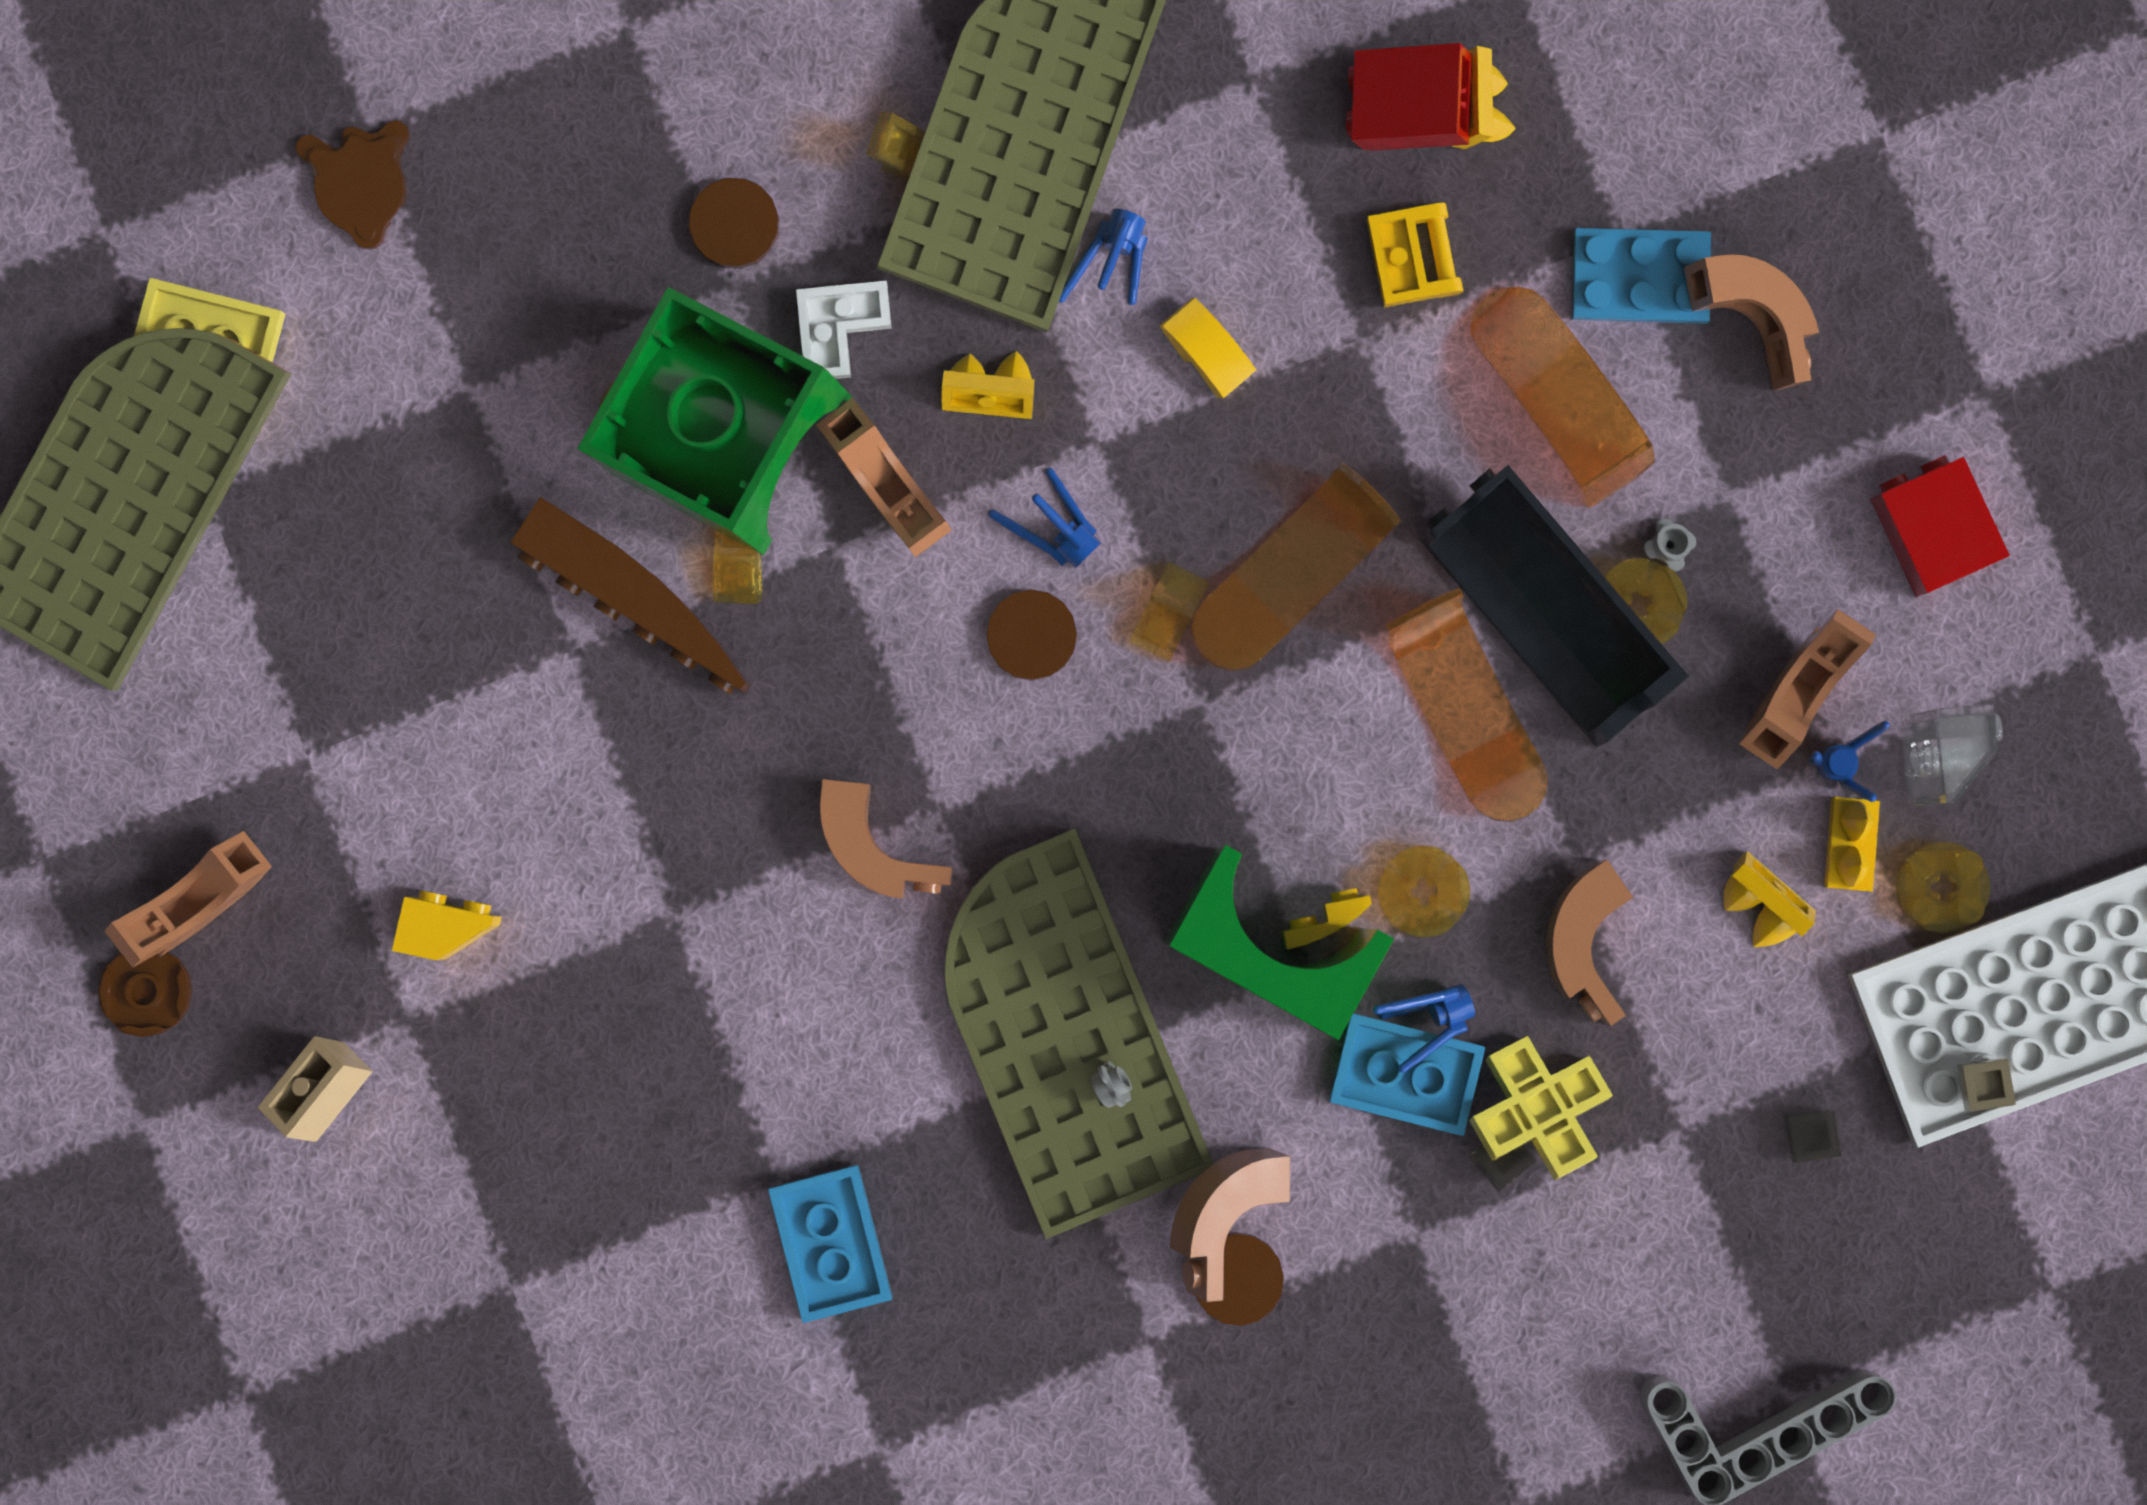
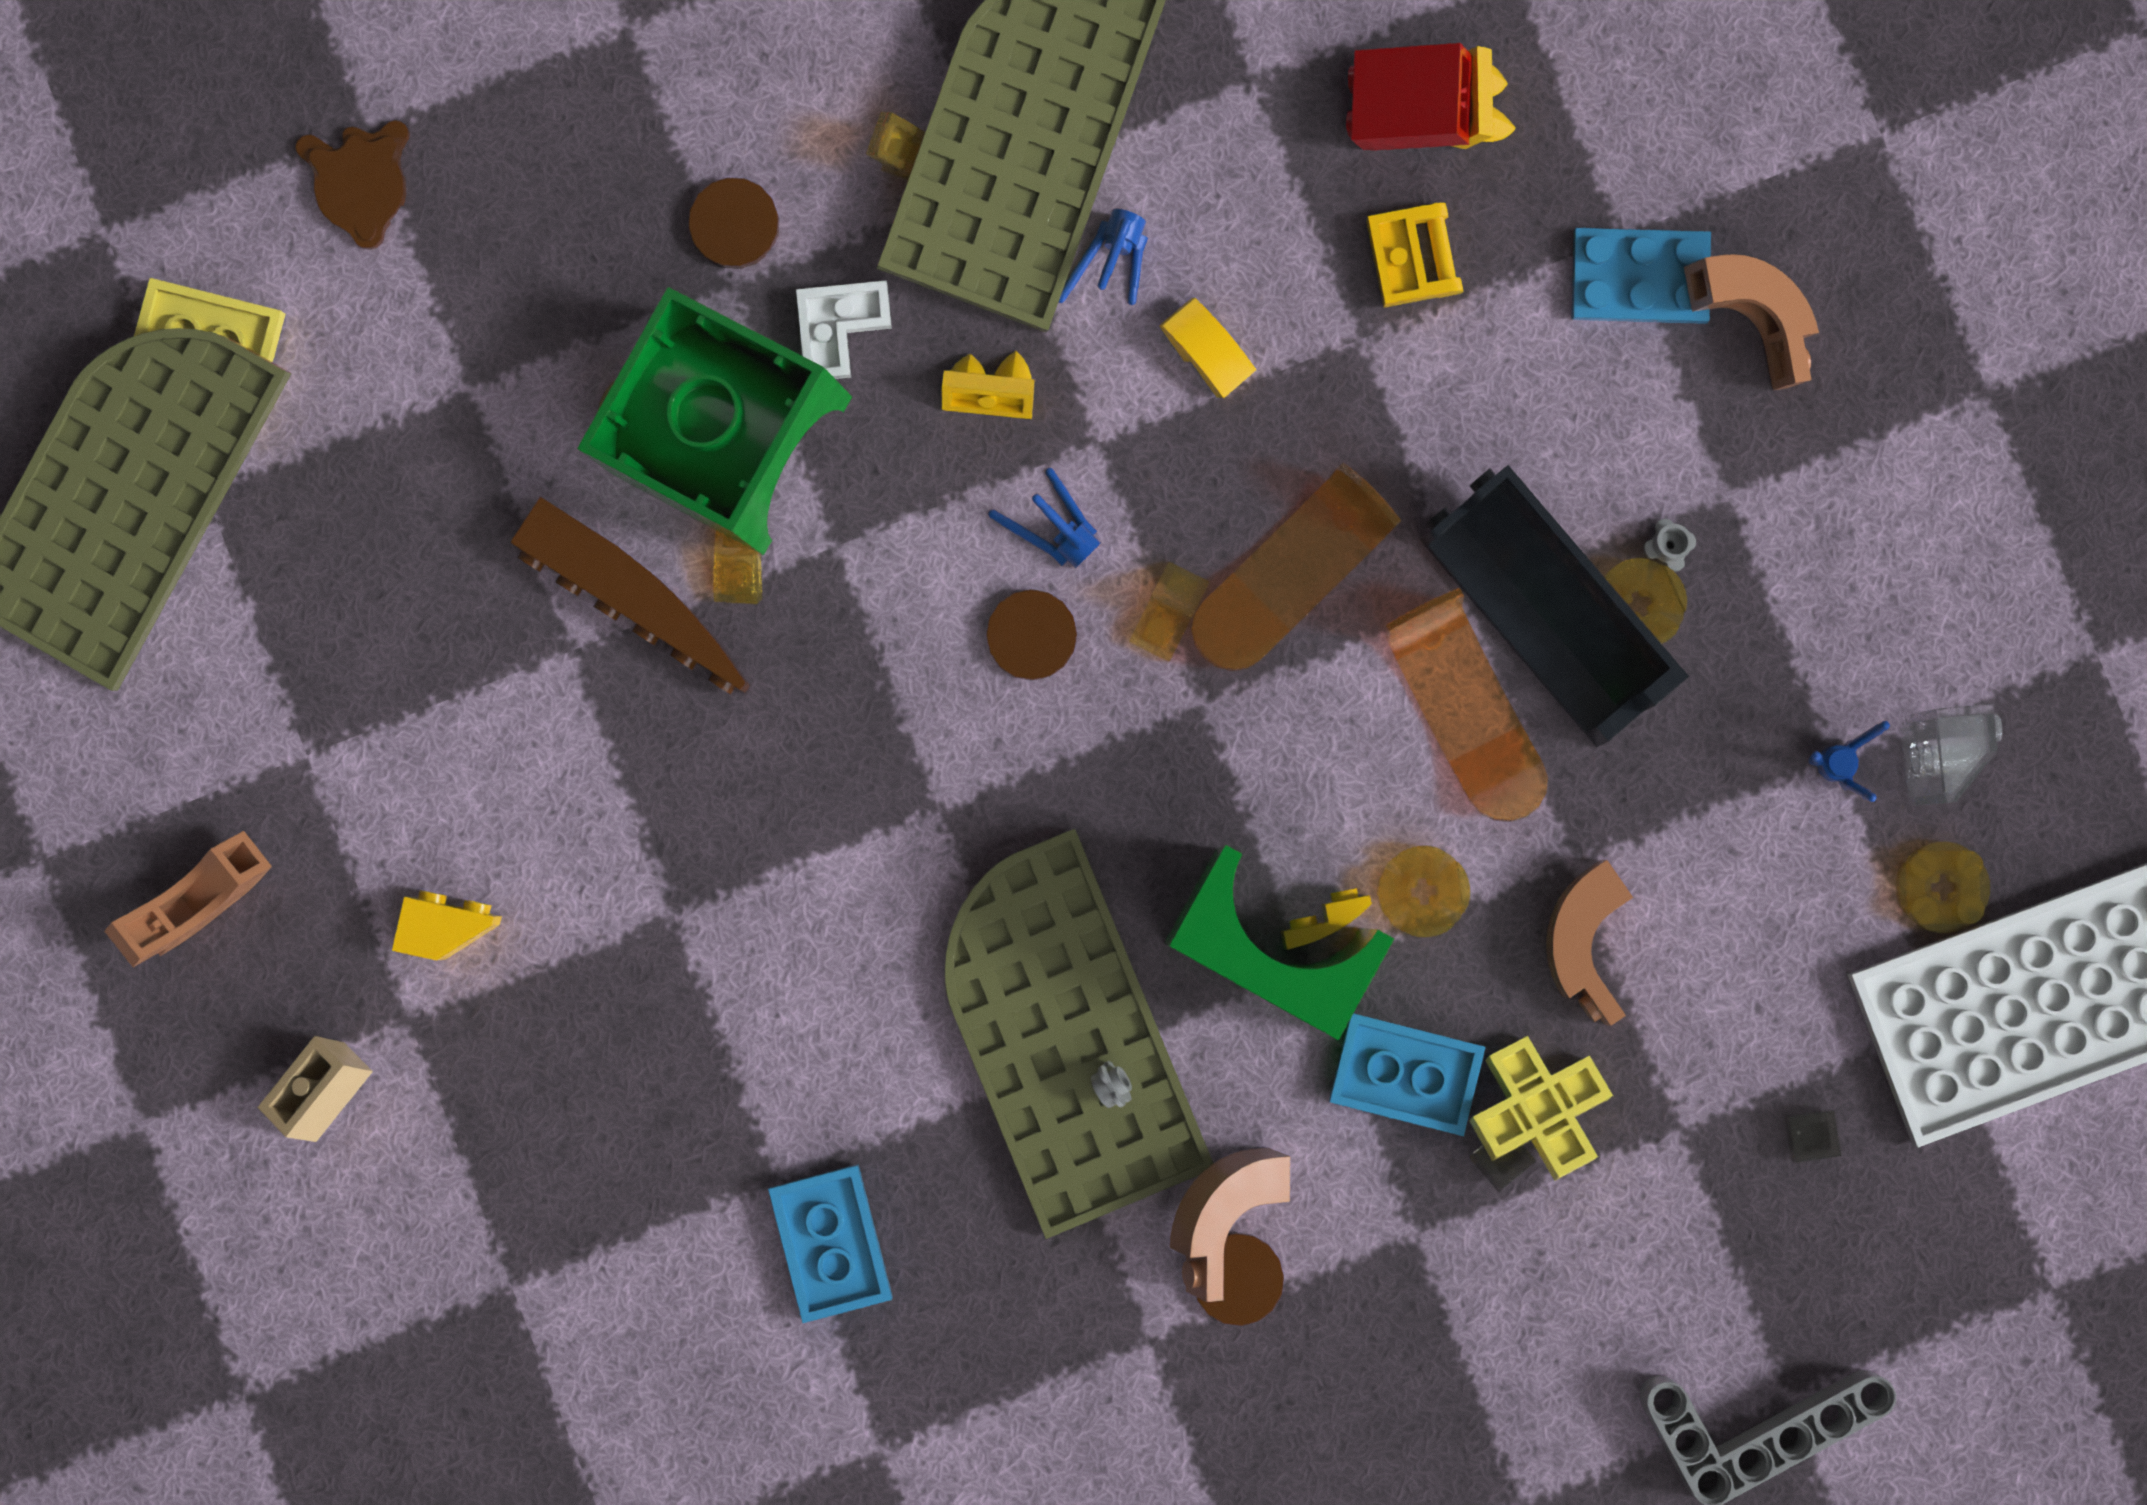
reddish brown tile [98,951,193,1037] -> none
nougat arch [816,398,952,557] -> none
nougat arch [820,779,953,899] -> none
blue plant [1373,983,1475,1073] -> none
clear orange piece [1471,286,1655,508] -> none
yellow tile [1723,851,1816,947] -> none
nougat arch [1739,609,1876,769] -> none
yellow tile [1824,797,1880,892] -> none
red brick [1870,455,2010,597] -> none
dark tan plate [1957,1058,2016,1112] -> none

